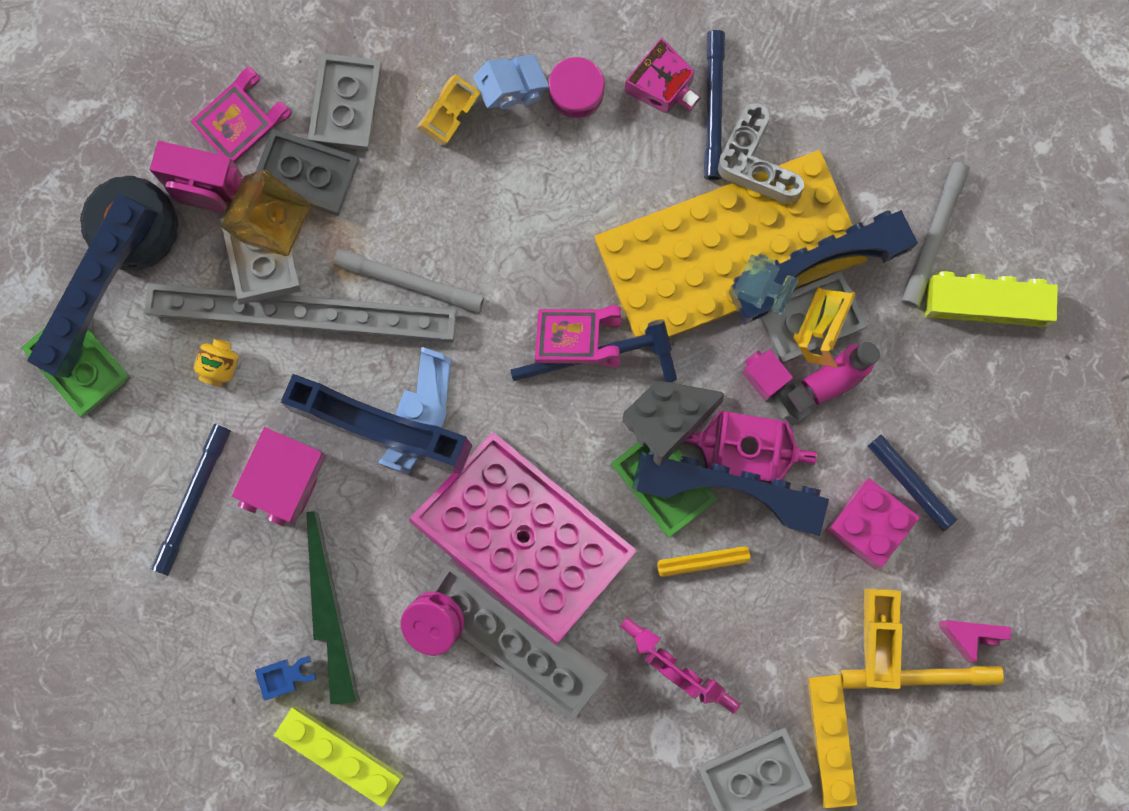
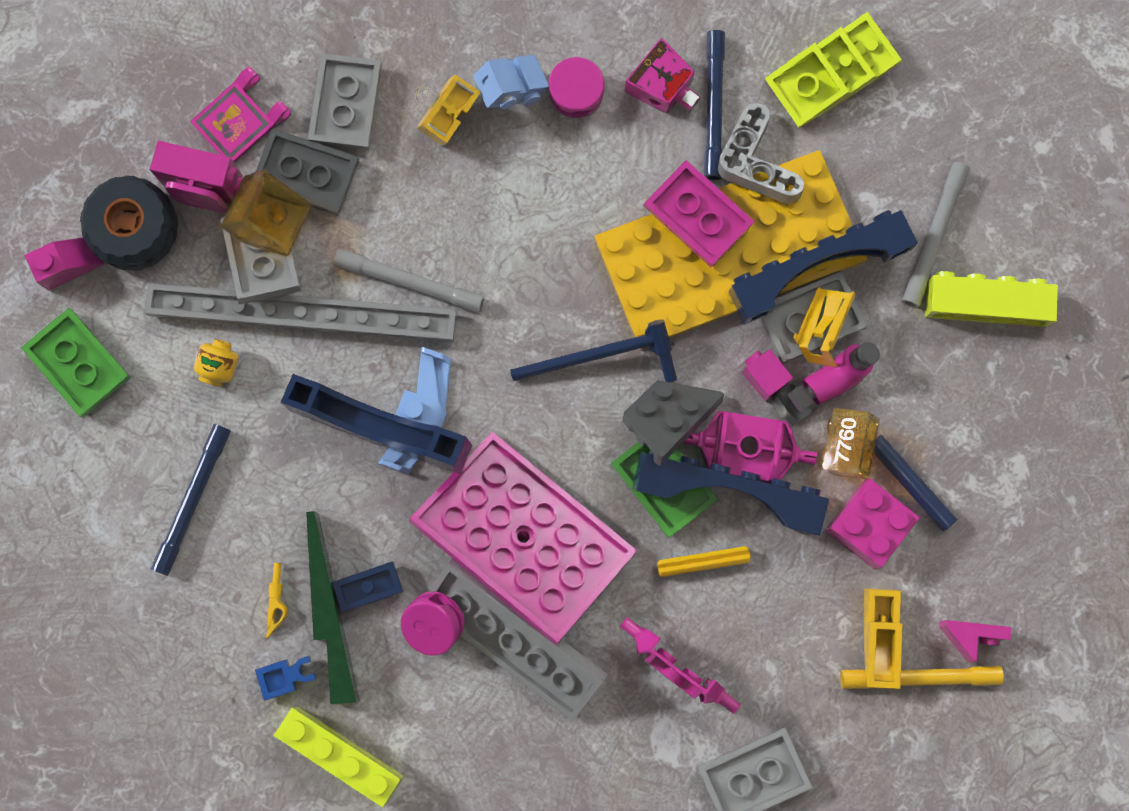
dark blue arch [27,193,158,378] -> none
dark pink brick [231,427,326,527] -> none
dark pink flag [535,305,622,368] -> none
clear light blue brick [732,254,798,315] -> none
yellow plate [808,674,857,808] -> none
none -> dark pink slope [24,238,105,291]
none -> yellow hand [265,563,288,639]
none -> dark blue plate [332,561,404,613]
none -> dark pink plate [643,160,755,268]
none -> neon yellow slope [765,11,902,128]
none -> clear yellow brick [821,408,880,480]

